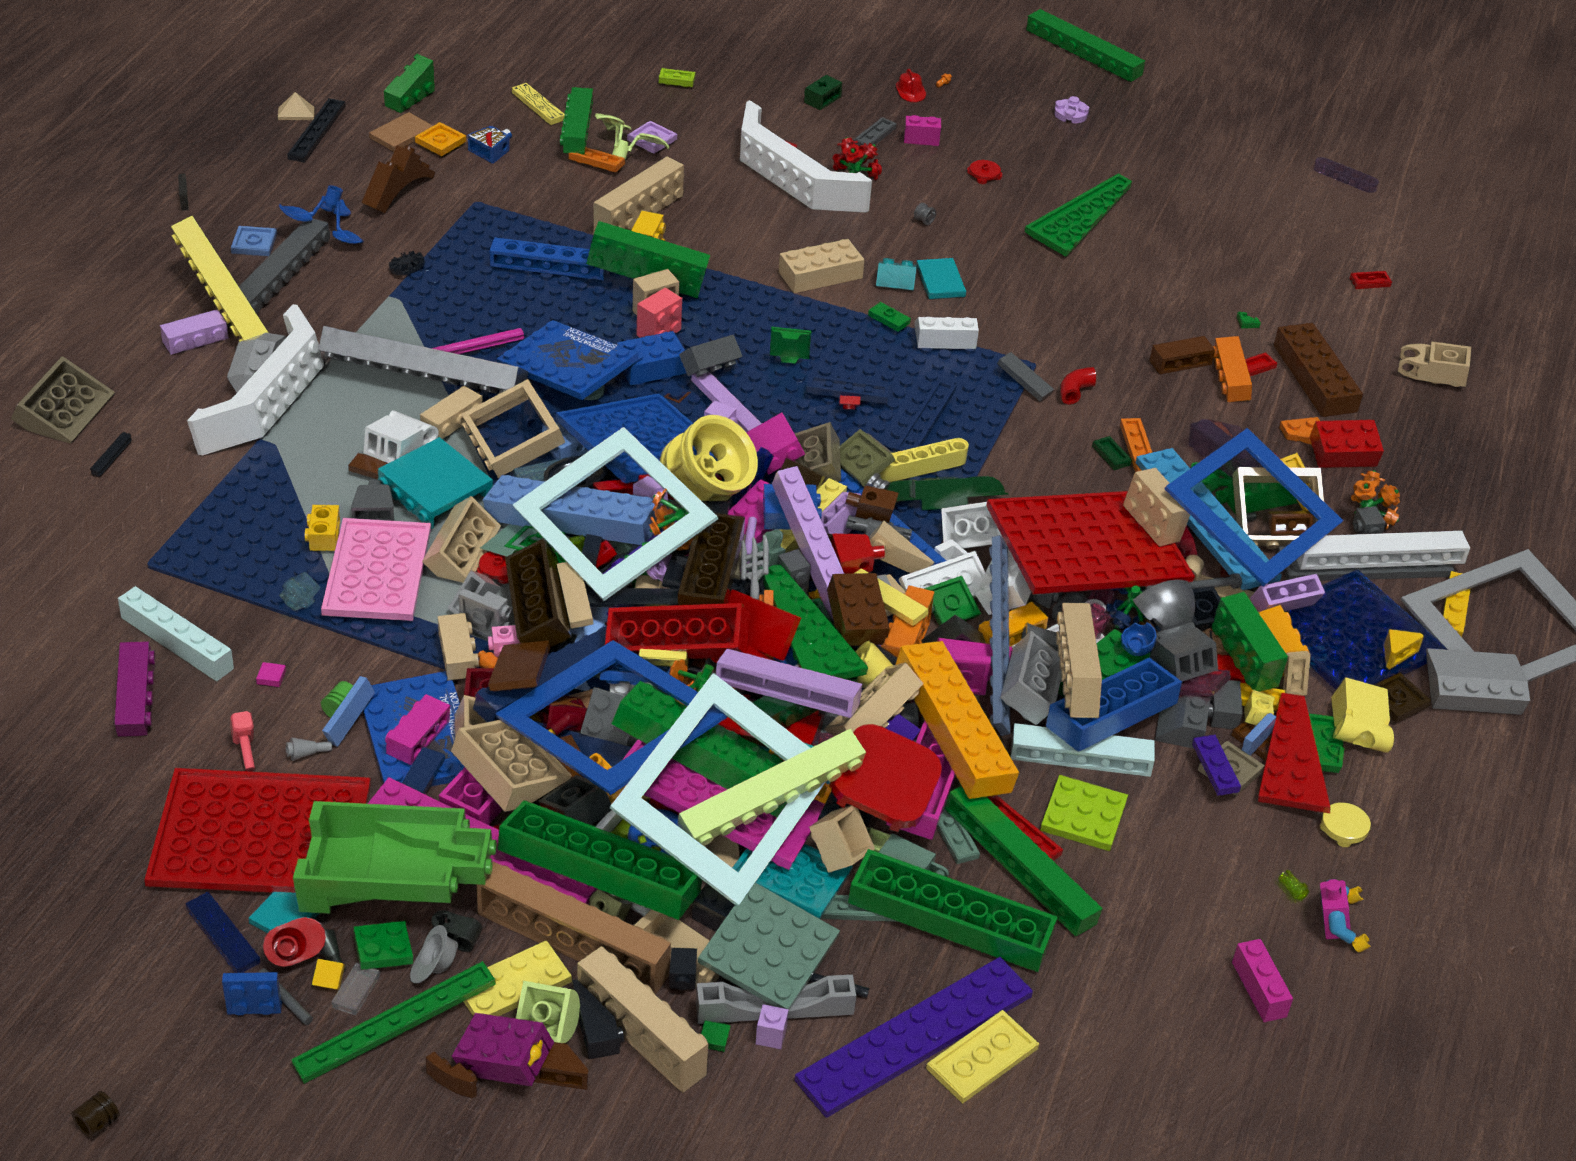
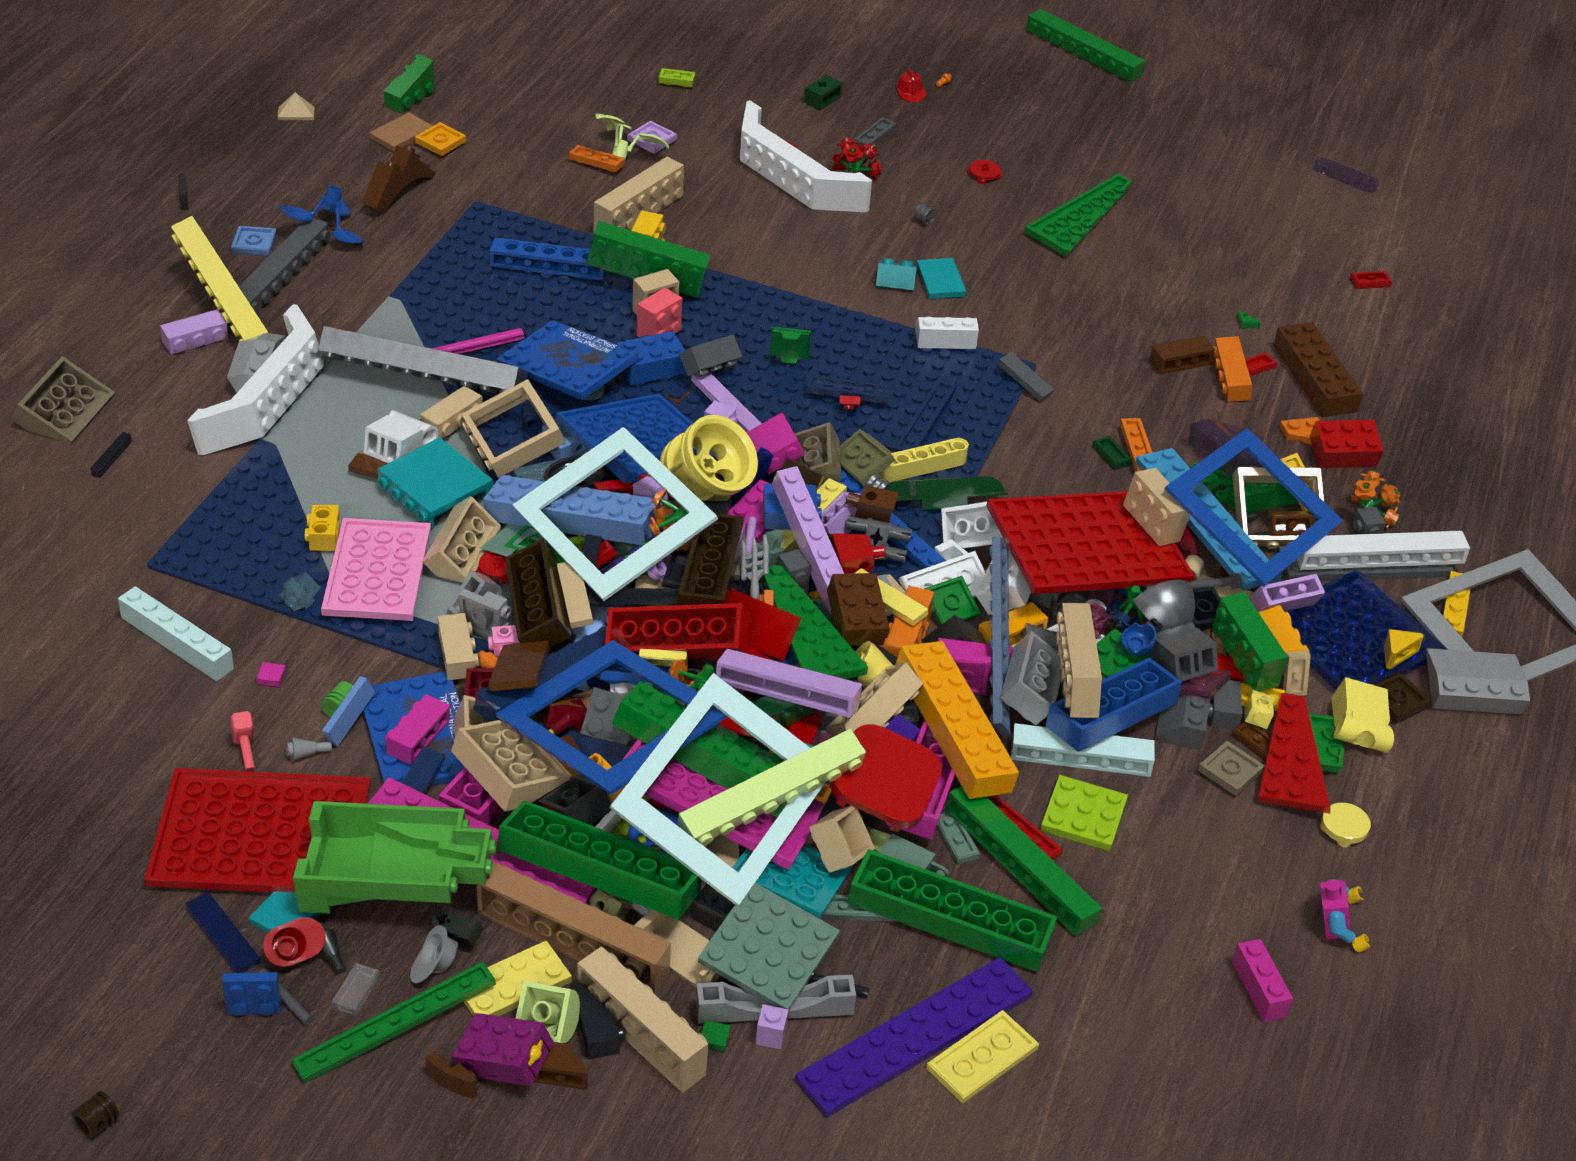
magenta wedge [115,641,156,737] -> none
black tile [287,98,346,163] -> none
yellow tile [312,959,345,990] -> none
dark grey torso [351,479,394,521] -> none
green plate [353,921,413,970] -> none
black wheel [389,251,425,275] -> none
blue torso [468,126,512,164] -> none
light yellow tile [512,83,565,125] -> none
green brick [560,87,593,154] -> none
black brick [669,947,697,990] -> none
tan brick [779,239,864,293] -> none
green plate [868,302,911,332] -> none
tan slope [869,521,934,573] -> none
dark pink brick [904,115,941,146] -> none
lavender plate [1054,96,1089,124] -> none
red cylinder [1060,367,1096,405] -> none
dark purple plate [1192,735,1241,796] -> none
medium blue tile [1242,713,1276,756] -> none
clear neon green pin [1278,870,1309,901] -> none
tan brick [1398,342,1471,387] -> none

